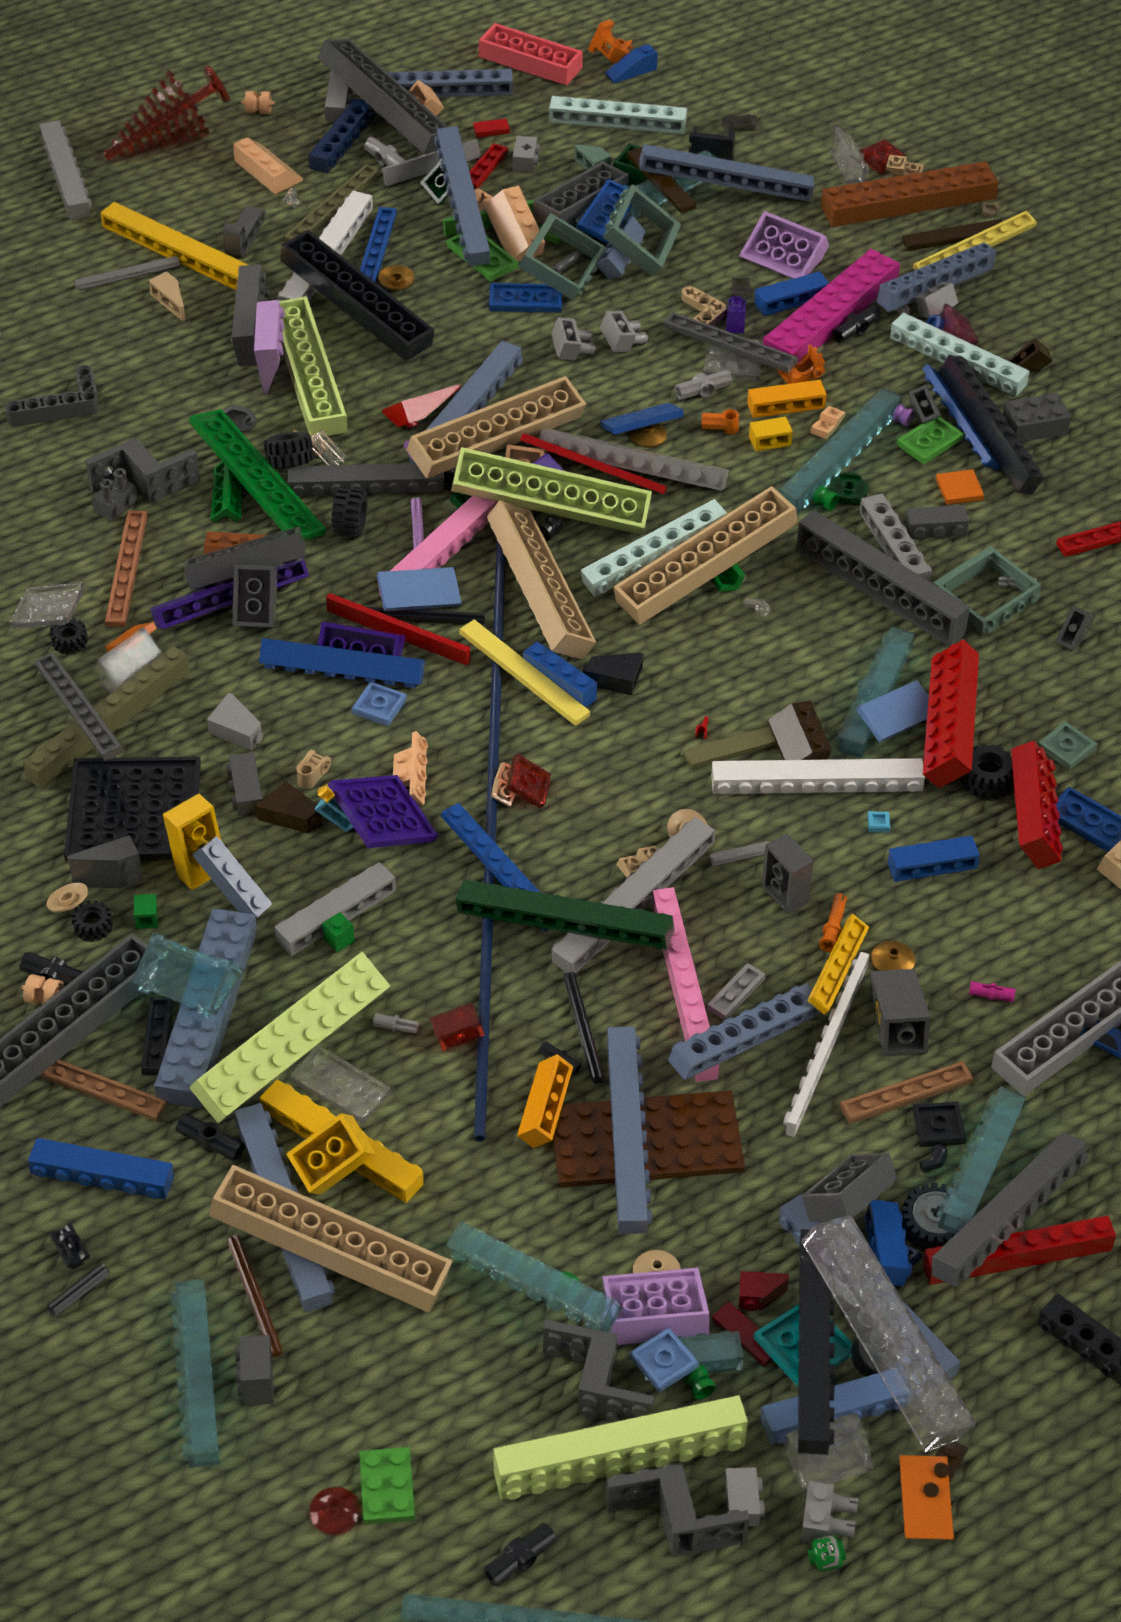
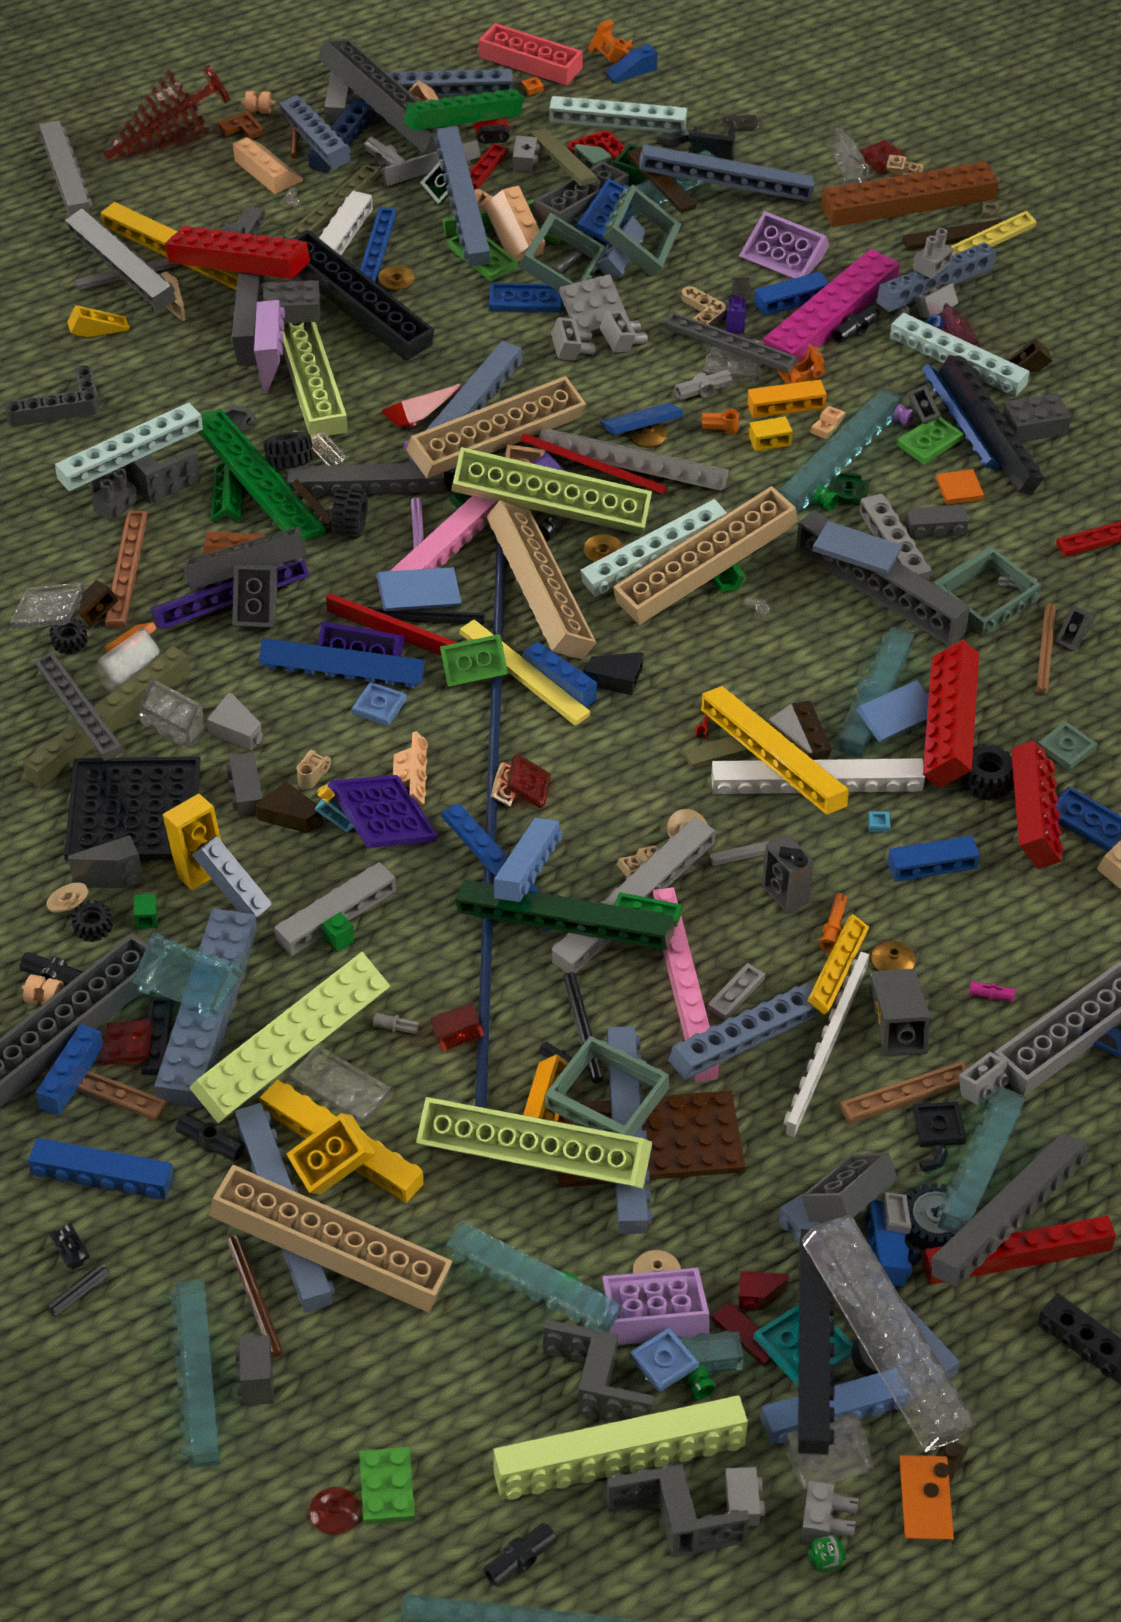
none -> blue brick [36,1024,103,1116]
none -> light aqua brick [55,403,203,491]
none -> brick [65,209,177,311]
none -> yellow slope [67,305,129,337]
none -> dark brown slope [79,580,119,628]
none -> clear red plate [101,1019,153,1065]
none -> clear slope [139,679,205,748]
none -> red brick [165,225,310,279]
none -> dark orange plate [218,111,264,139]
none -> dark grey brick [263,280,321,323]
none -> sand blue brick [279,95,351,169]
none -> dark orange bar [291,127,299,158]
none -> dark brown plate [291,479,332,528]
none -> green brick [404,89,524,131]
none -> yellowish green brick [416,1097,652,1189]
none -> bright green plate [440,634,509,687]
none -> black beam [477,125,510,143]
none -> medium blue brick [494,818,562,902]
none -> orange plate [521,77,544,95]
none -> olive tile [530,128,597,186]
none -> sand green window [545,1036,669,1136]
none -> light grey plate [559,274,629,333]
none -> red beam [568,131,625,161]
none -> pearl gold dish [584,534,623,562]
none -> green plate [614,892,683,927]
none -> black tile [656,129,693,146]
none -> yellow brick [701,686,849,815]
none -> black arm [779,846,808,868]
none -> sand blue tile [812,521,902,575]
none -> light grey tile [881,1192,911,1234]
none -> light grey brick [913,228,954,279]
none -> light grey brick [959,1052,1010,1106]
none -> medium nougat axle [1036,603,1056,695]

